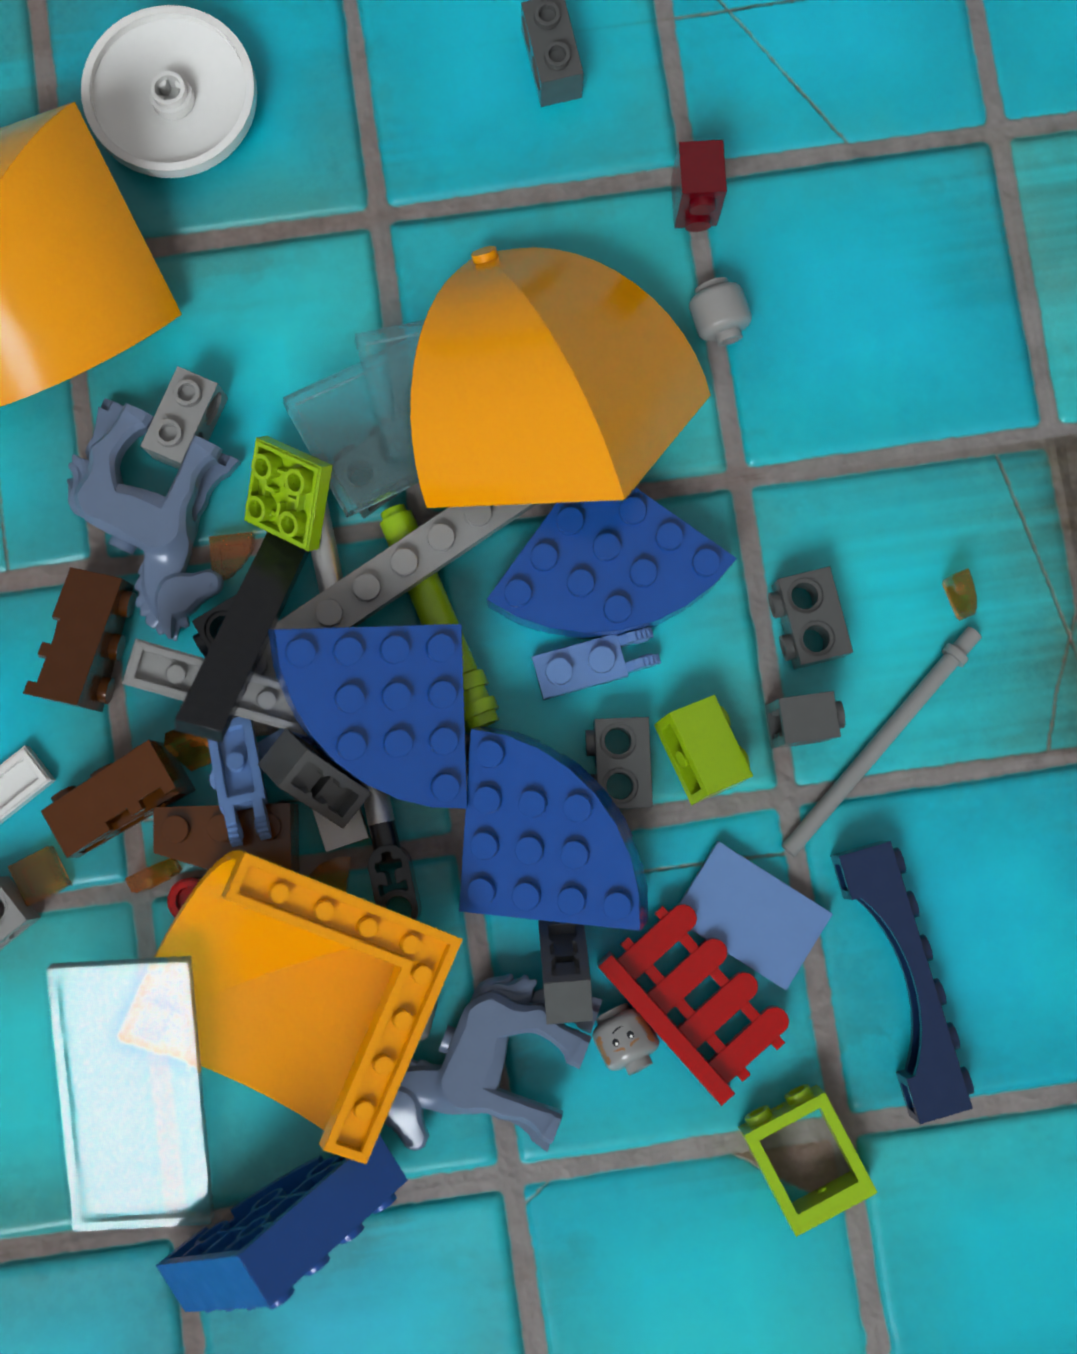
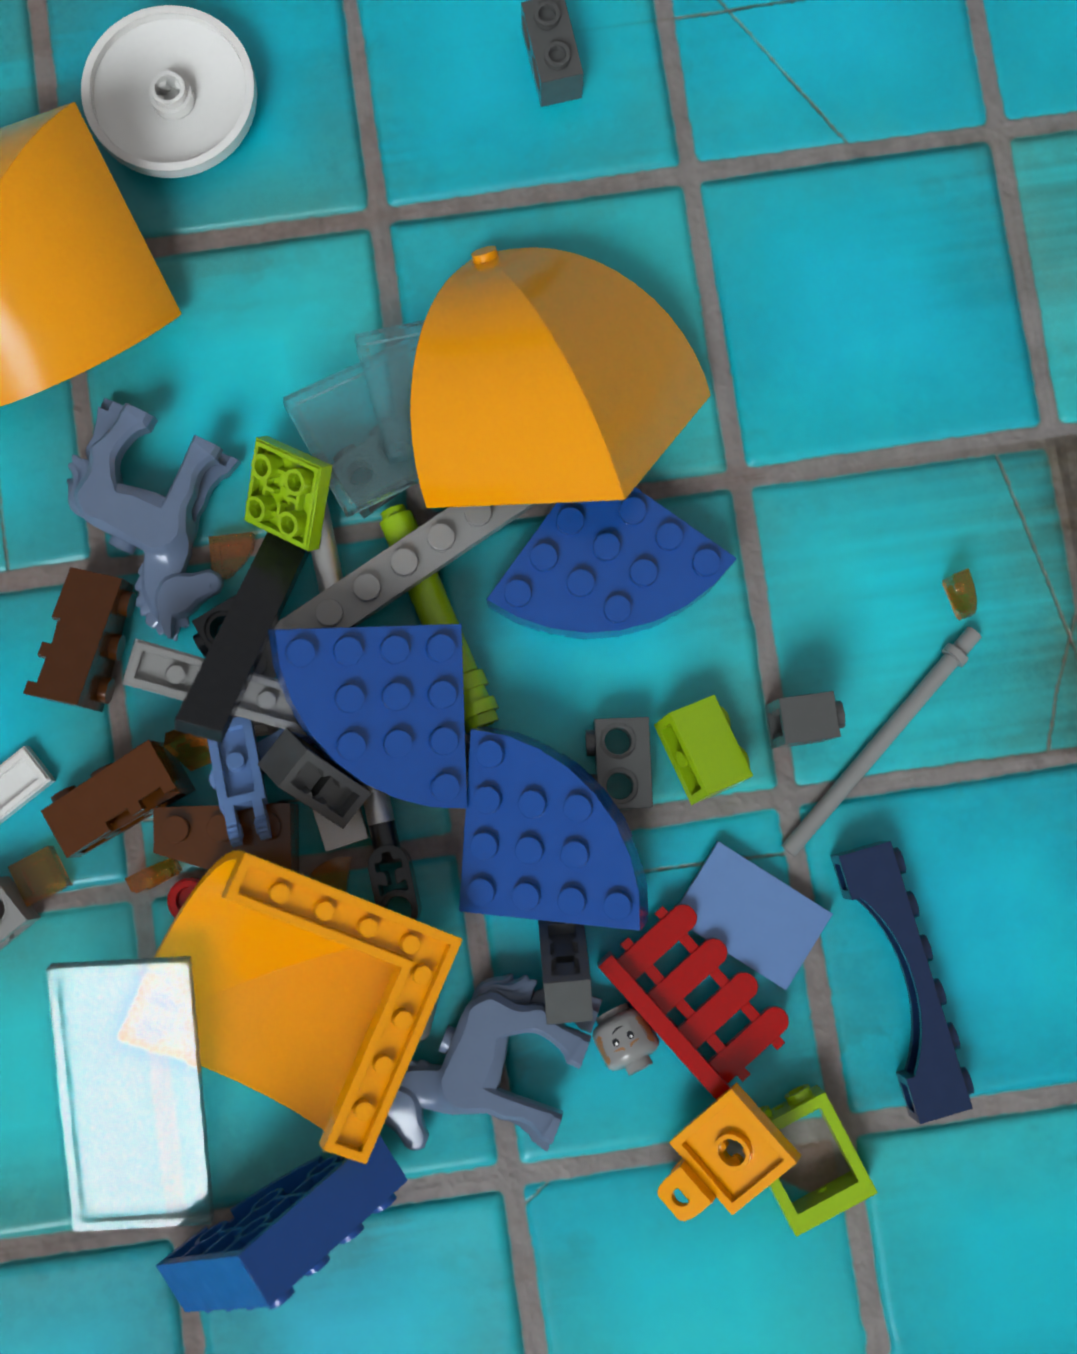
light grey brick [141,366,228,469] -> none
medium blue hinge [532,627,661,700] -> none
dark red brick [671,140,727,232] -> none
light grey head [689,277,752,347] -> none
dark grey brick [768,566,853,670] -> none
none -> light orange plate [657,1082,802,1221]

